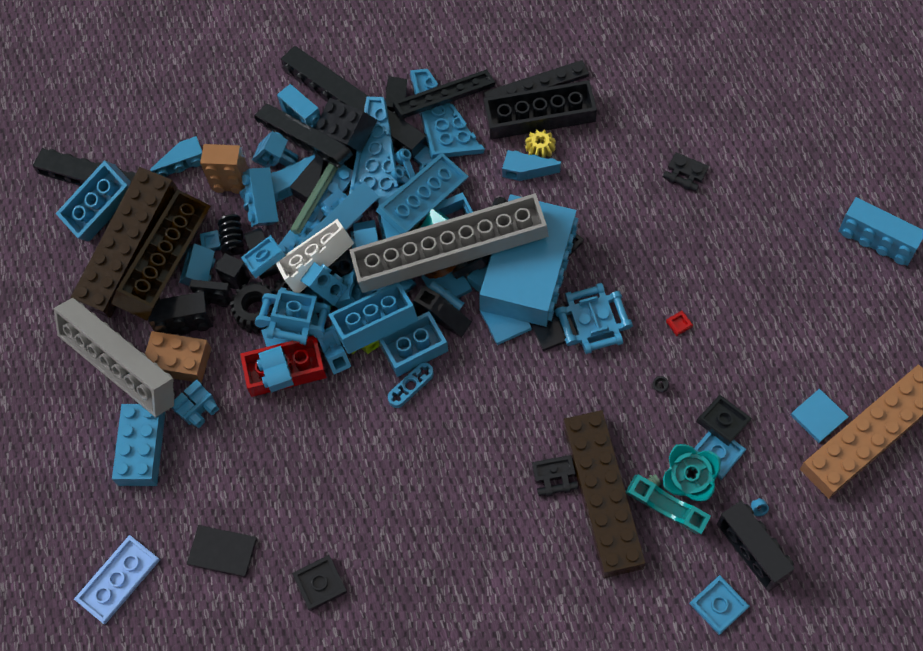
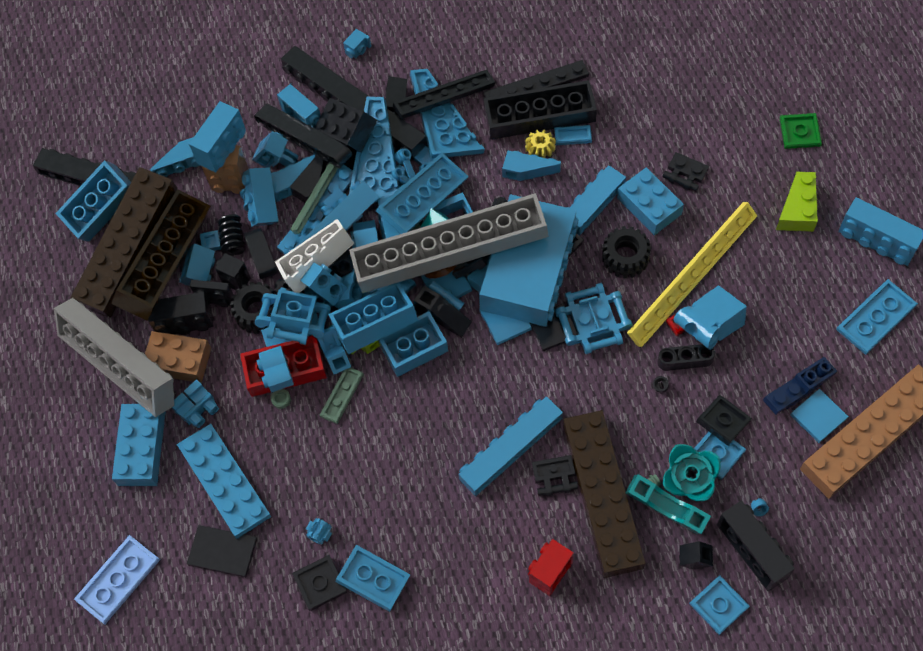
dark azure tile [241,235,286,278] -> none
dark azure beam [388,363,434,408] -> none
none -> dark azure plate [177,424,271,539]
none -> dark azure brick [189,101,246,173]
none -> sand green tile [271,389,291,409]
none -> dark azure gear [306,518,332,545]
none -> sand green tile [320,367,364,424]
none -> dark azure plate [335,545,410,612]
none -> dark azure brick [343,29,371,58]
none -> dark azure brick [459,396,563,497]
none -> red brick [528,539,574,596]
none -> dark azure tile [554,125,592,145]
none -> dark azure brick [567,165,626,236]
none -> black tyre [602,226,651,278]
none -> dark azure brick [617,168,684,235]
none -> light yellow plate [627,202,757,347]
none -> black beam [657,344,715,371]
none -> dark azure piece [674,285,747,350]
none -> black brick [679,541,713,569]
none -> dark blue slope [763,357,837,415]
none -> lime wedge [776,172,818,232]
none -> green tile [779,113,822,149]
none -> dark azure tile [836,279,918,355]

